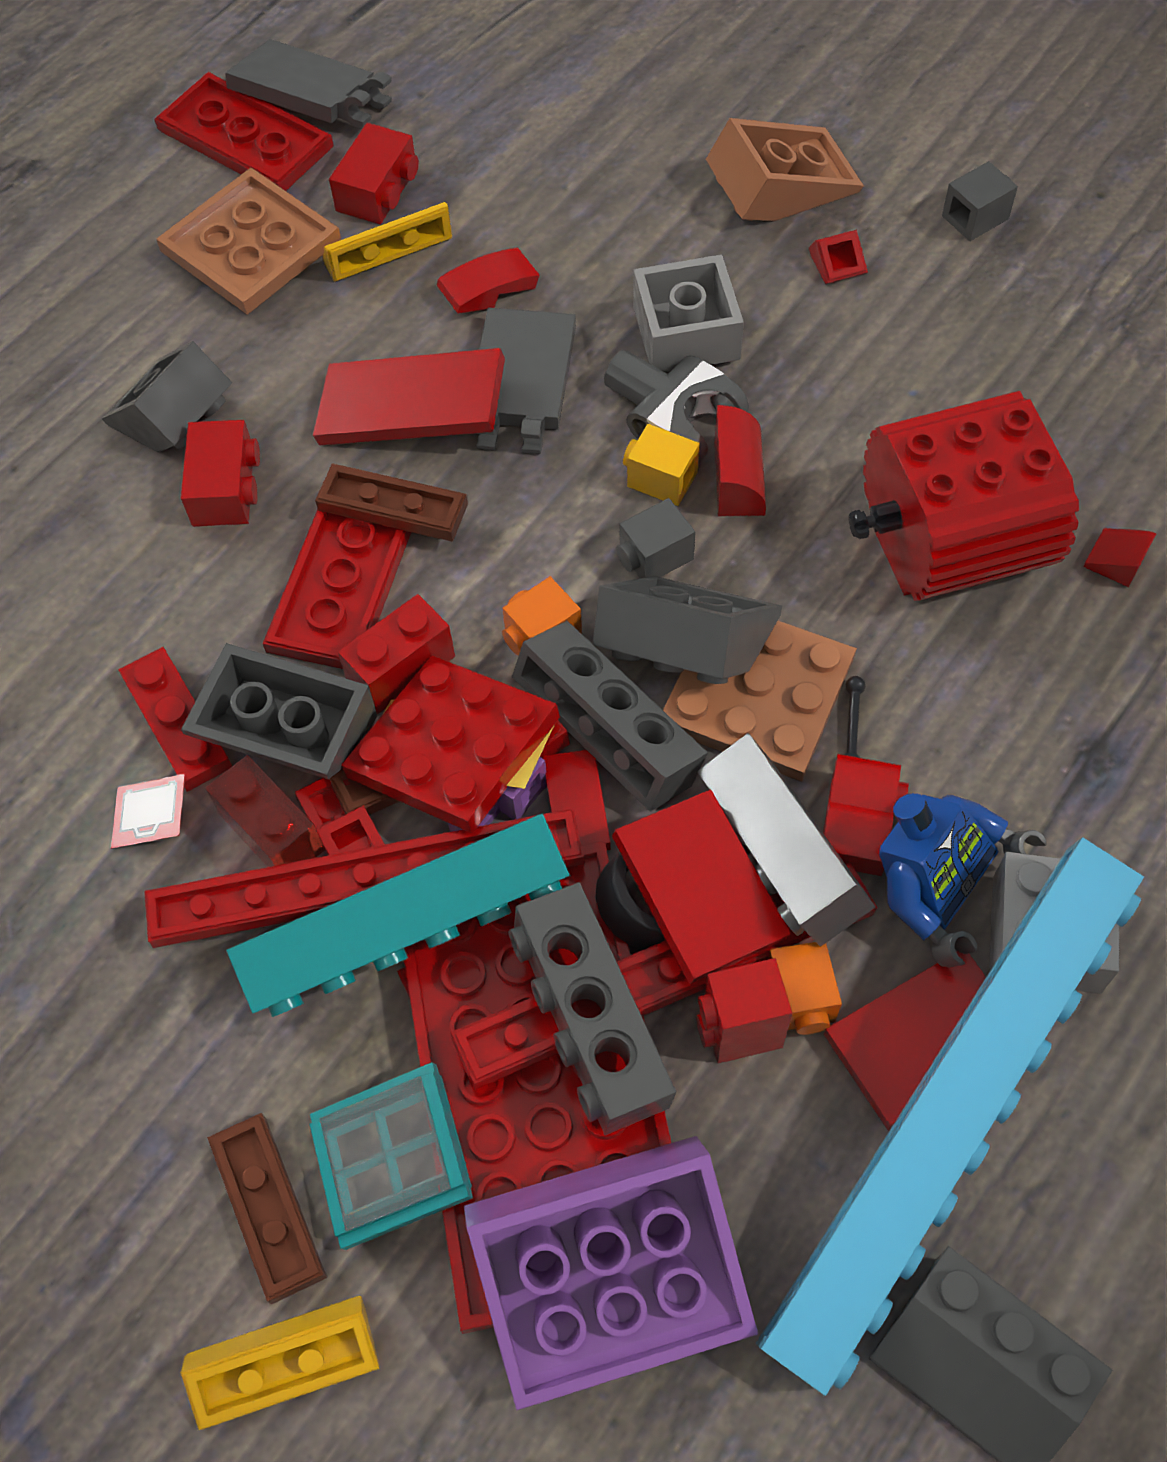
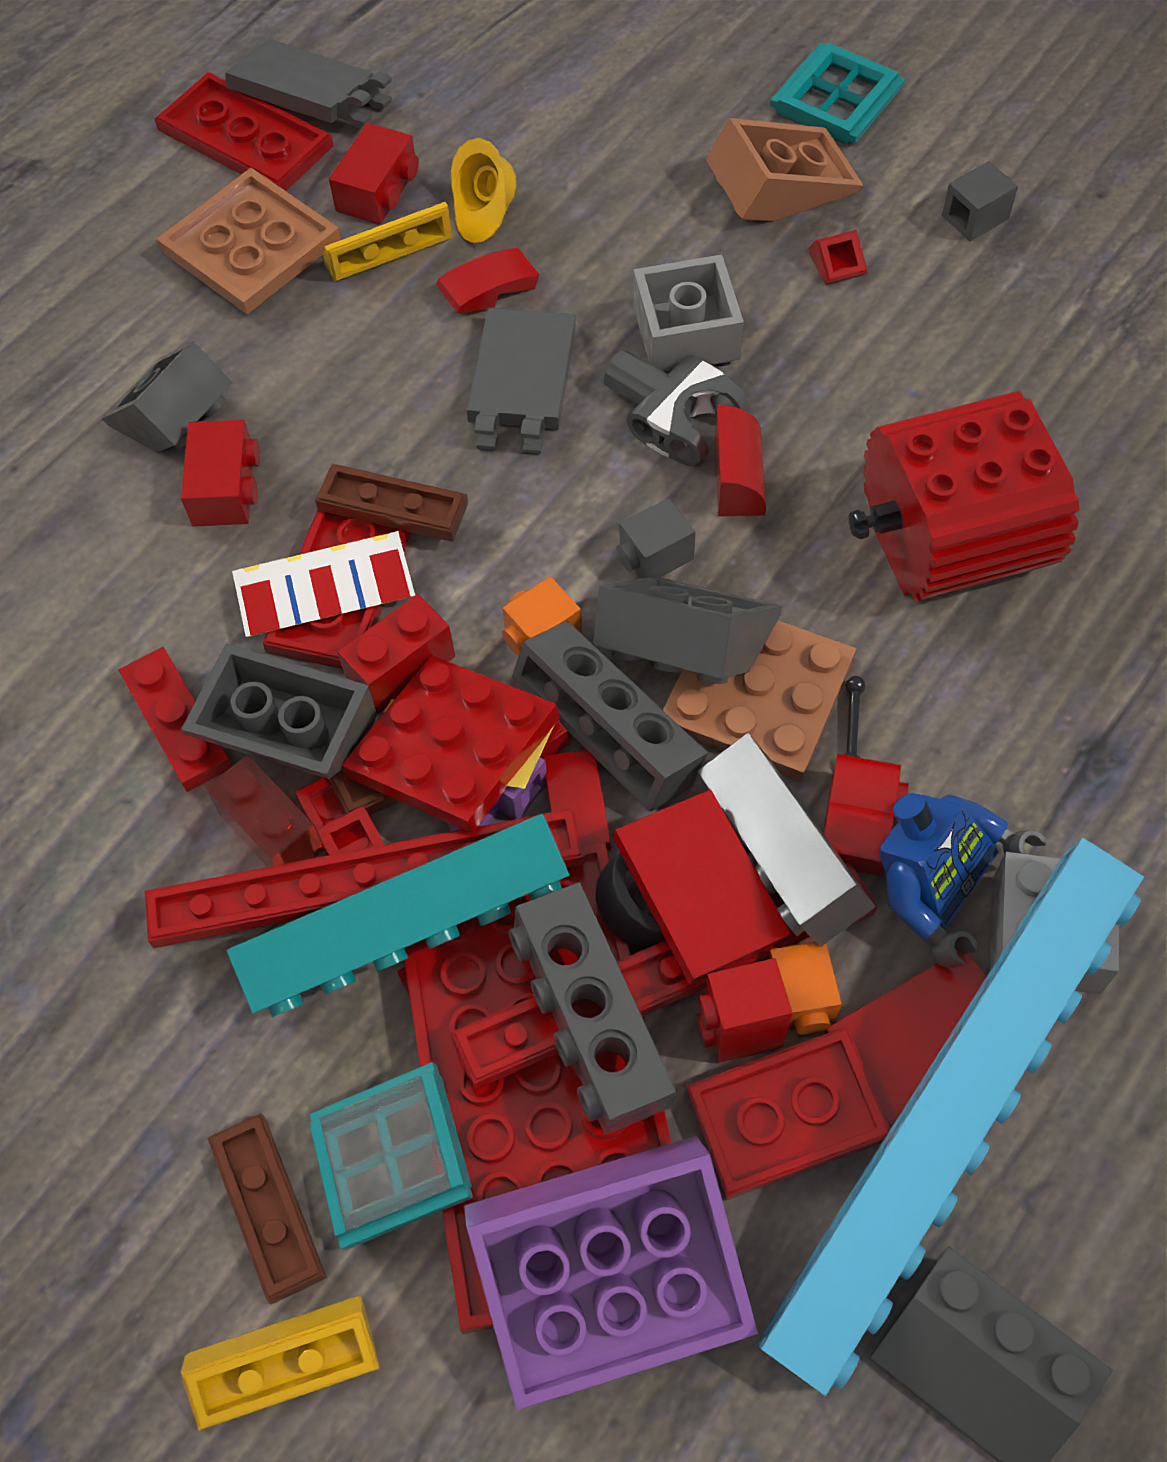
sticker [111,774,185,849] -> none
red tile [313,348,505,445] -> none
yellow brick [623,424,700,506] -> none
red slope [1083,528,1156,587] -> none
none -> sticker [232,531,415,637]
none -> yellow piece [451,138,517,244]
none -> red tile [686,1026,890,1200]
none -> teal piece [770,42,905,144]

